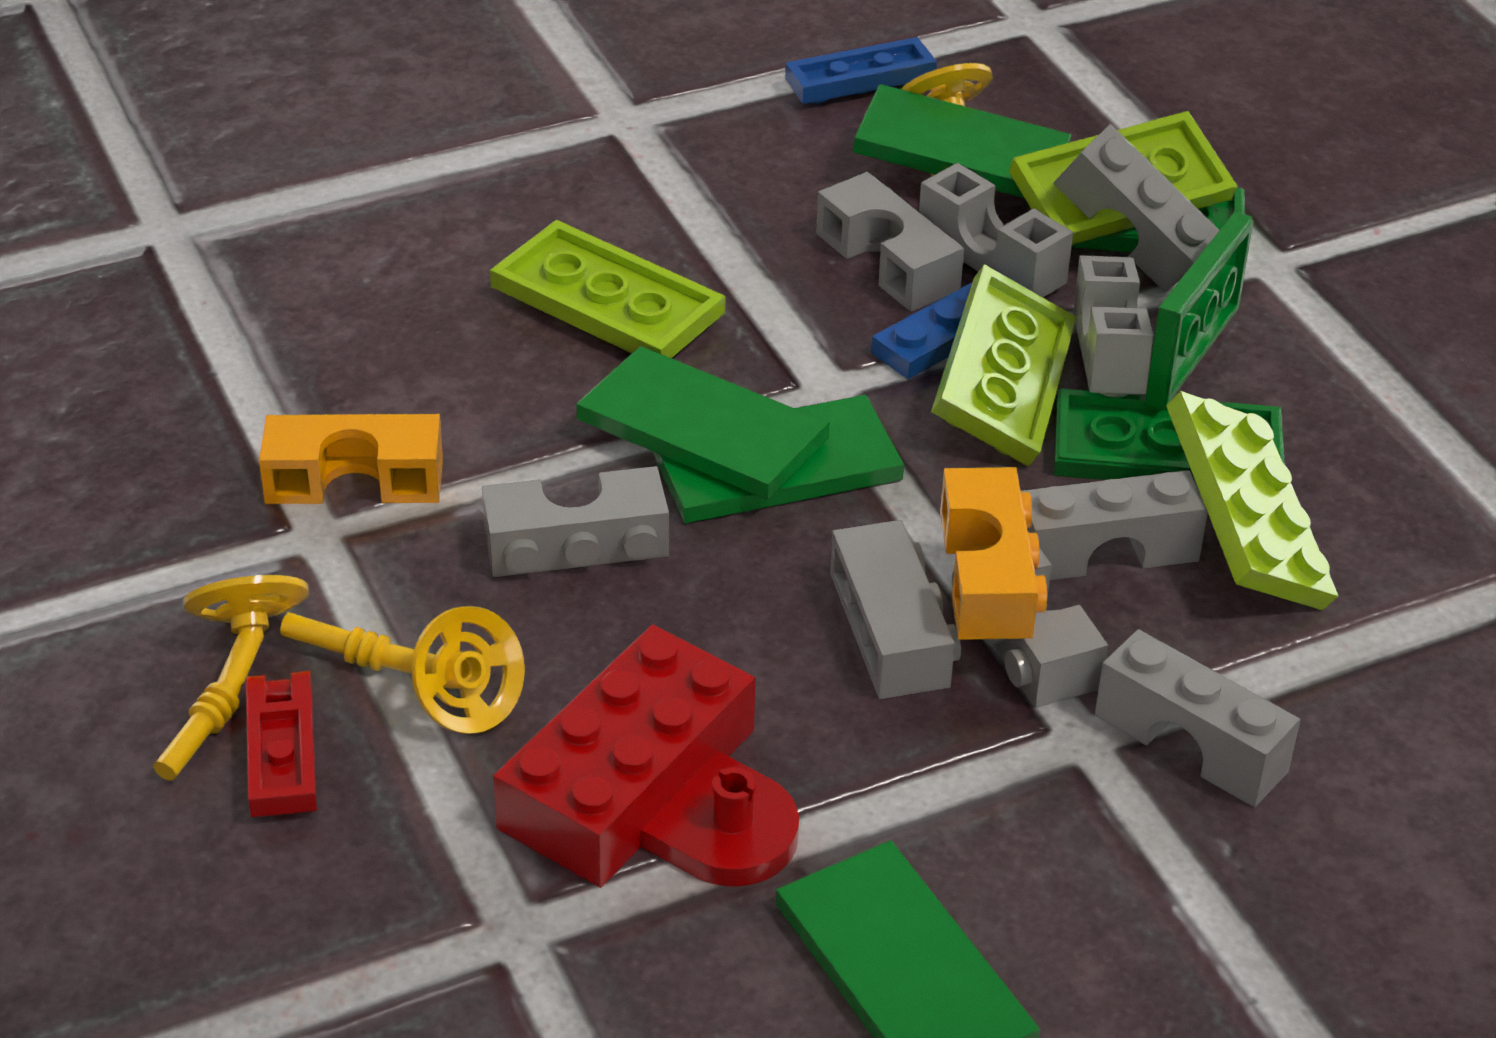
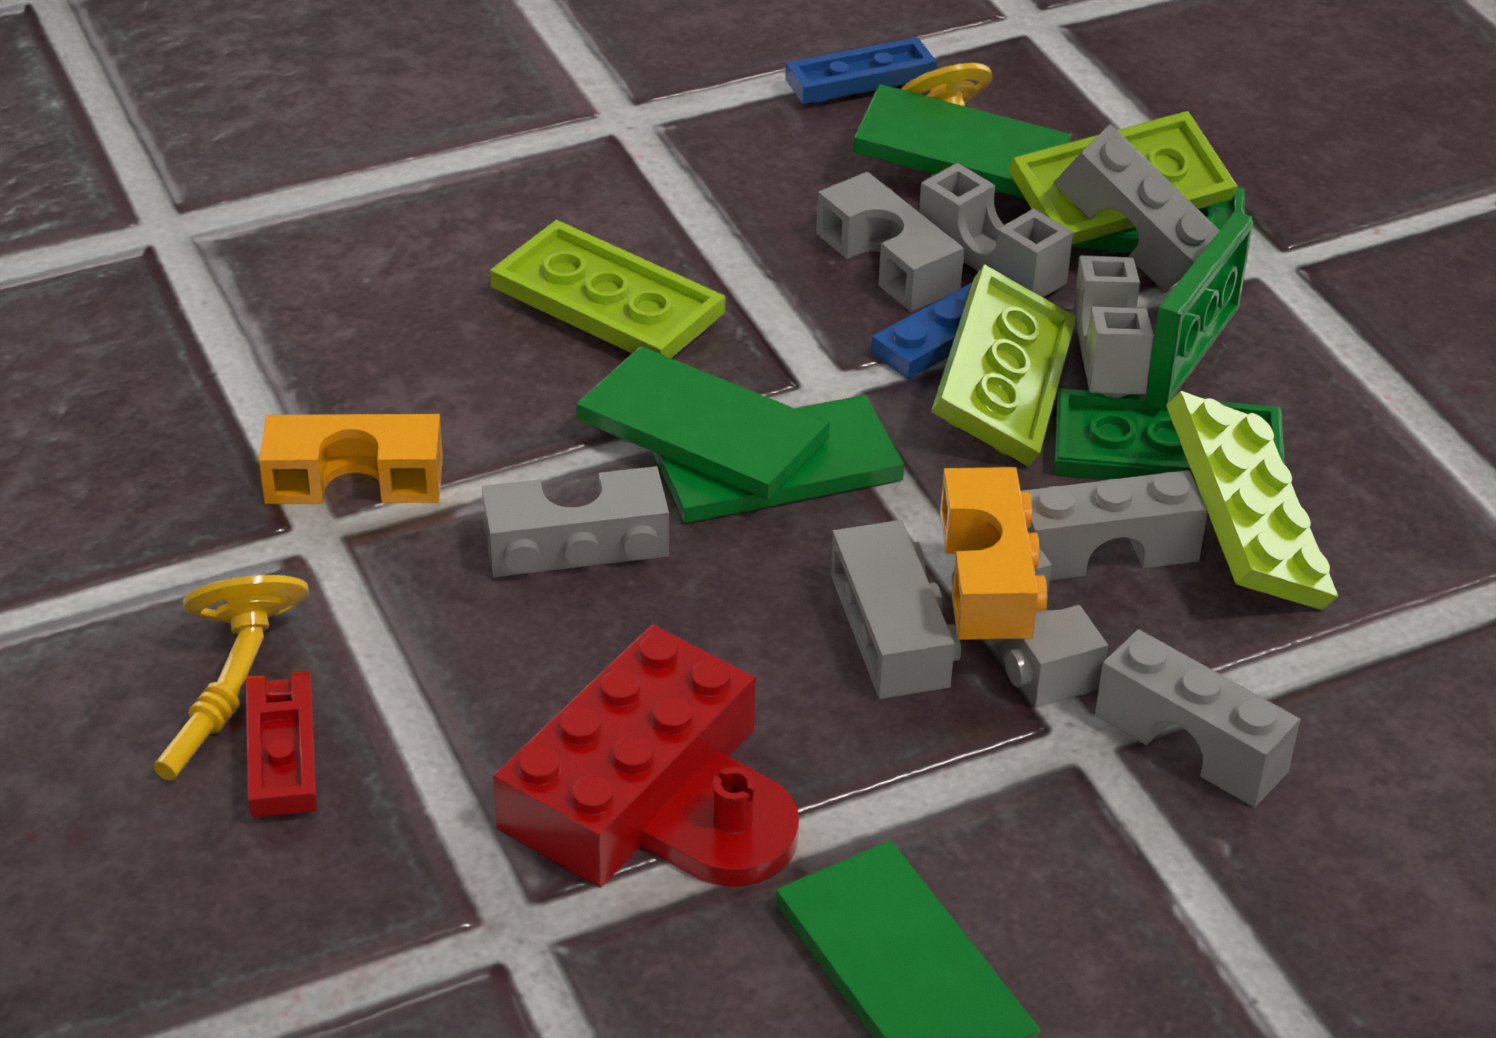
yellow dish [280,606,525,734] -> none

